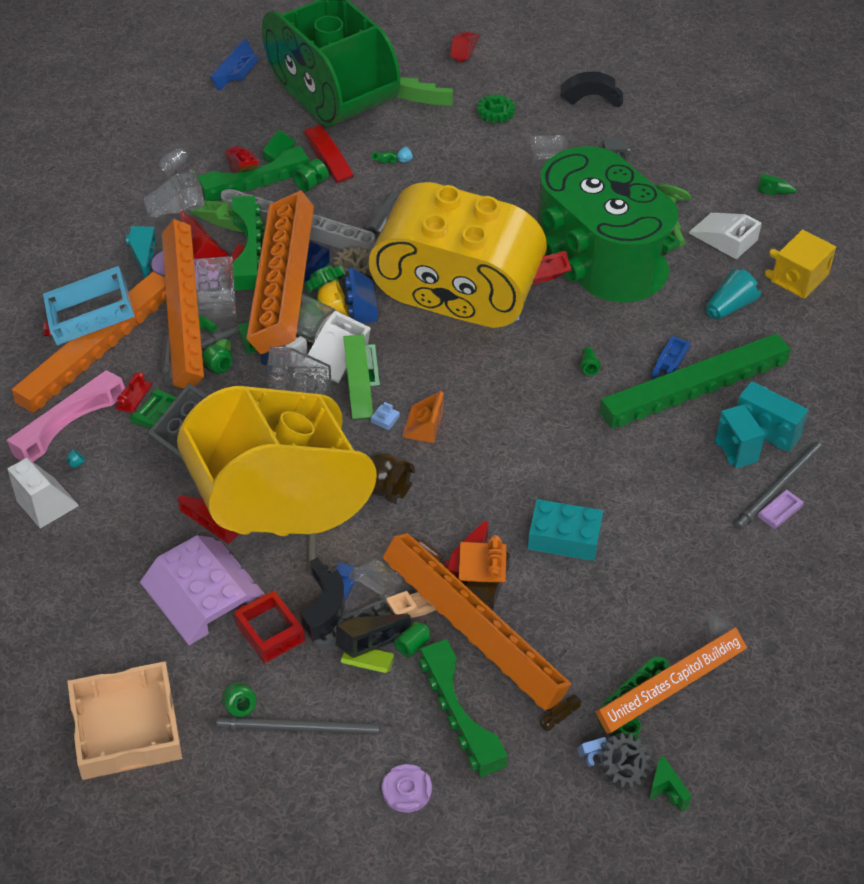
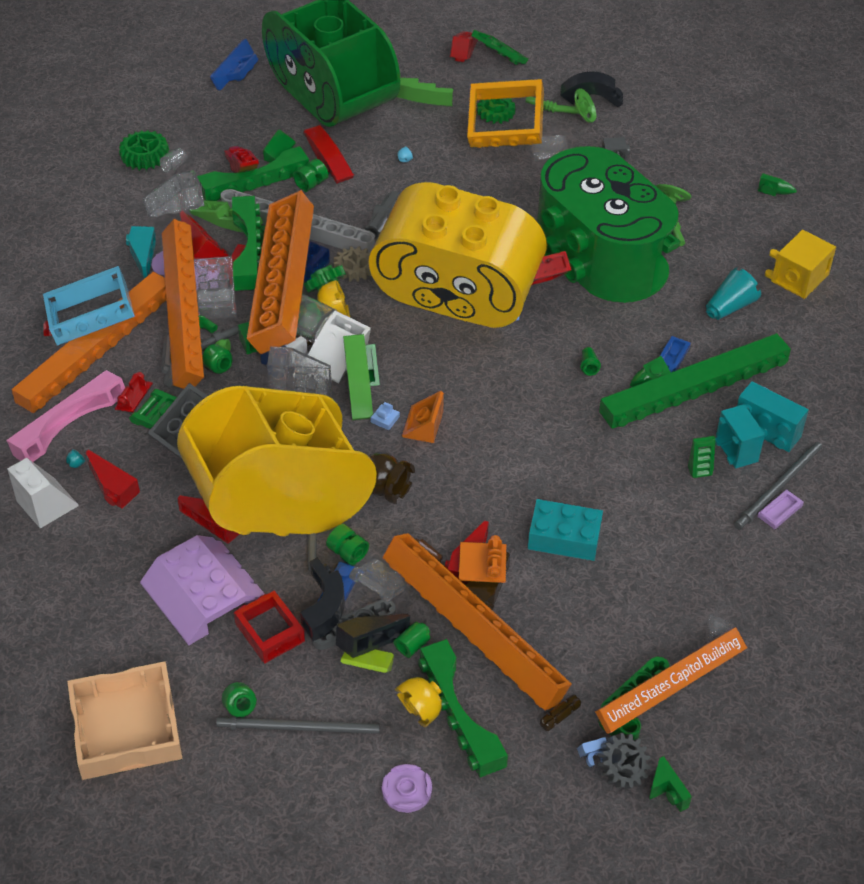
blue slope [345,268,378,323] -> none
green arm [371,151,398,164] -> none
light nougat slope [386,591,436,618] -> none
white slope [689,213,762,259] -> none
none -> red slope [86,449,140,509]
none -> green gear [119,130,169,171]
none -> green wheel [326,524,369,566]
none -> yellow cylinder [395,677,442,727]
none -> light orange window [467,79,544,148]
none -> green wing [471,30,529,65]
none -> bright green dish [525,89,596,123]
none -> green plate [630,356,671,387]
none -> green slope [688,436,716,478]

